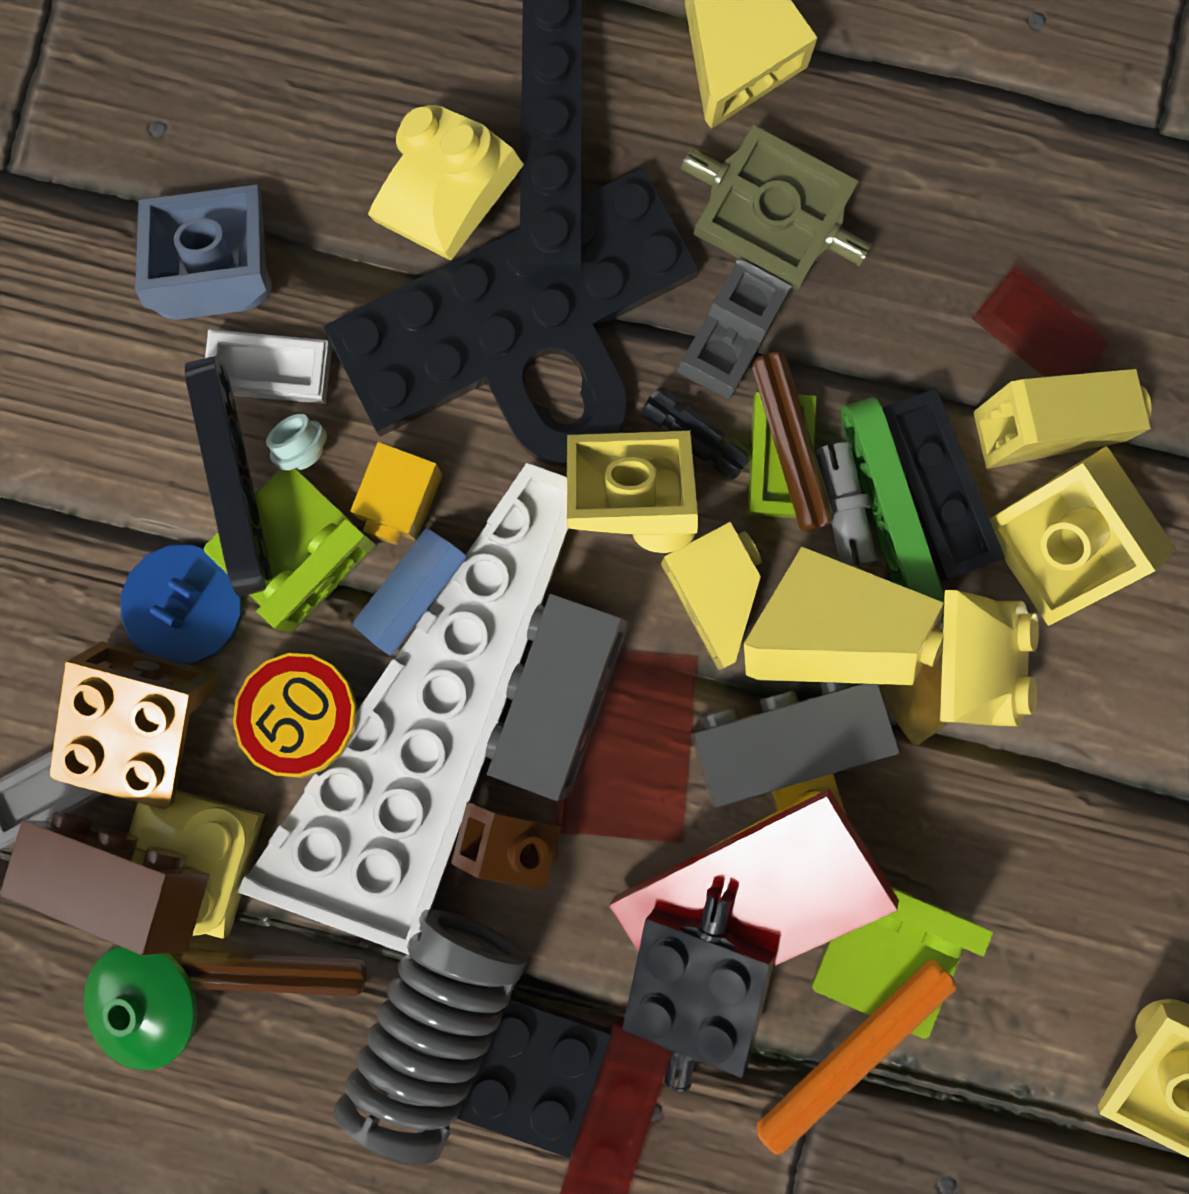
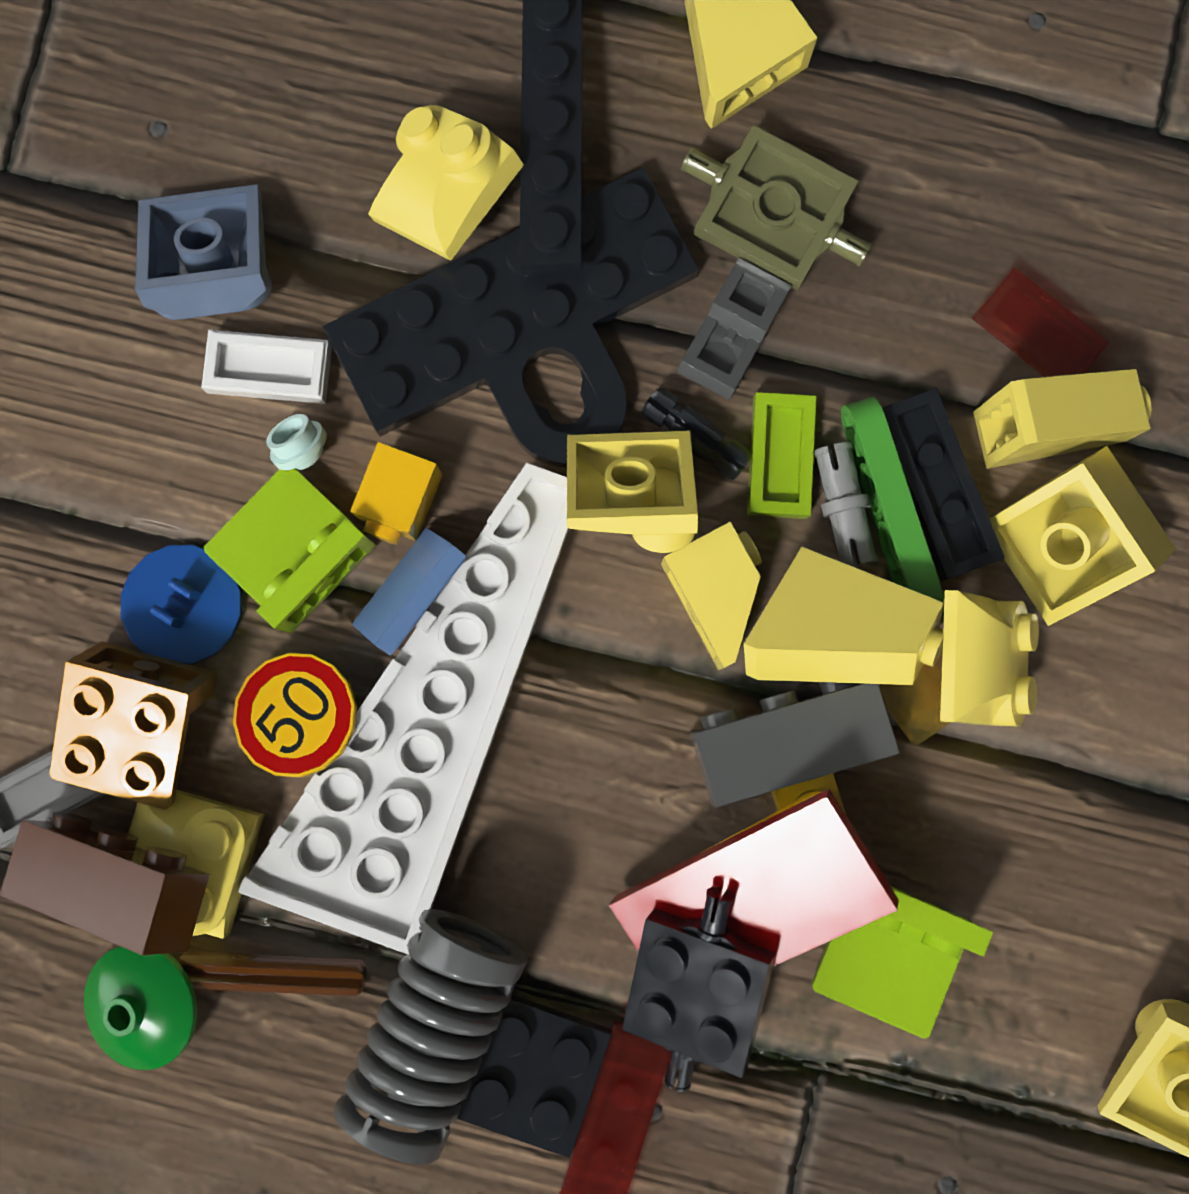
black beam [184,356,273,597] -> none
reddish brown brick [451,802,561,890] -> none
dark grey brick [485,594,630,801] -> none
clear red piece [556,652,697,843] -> none
reddish brown axle [752,352,834,531] -> none
orange axle [756,959,957,1155] -> none

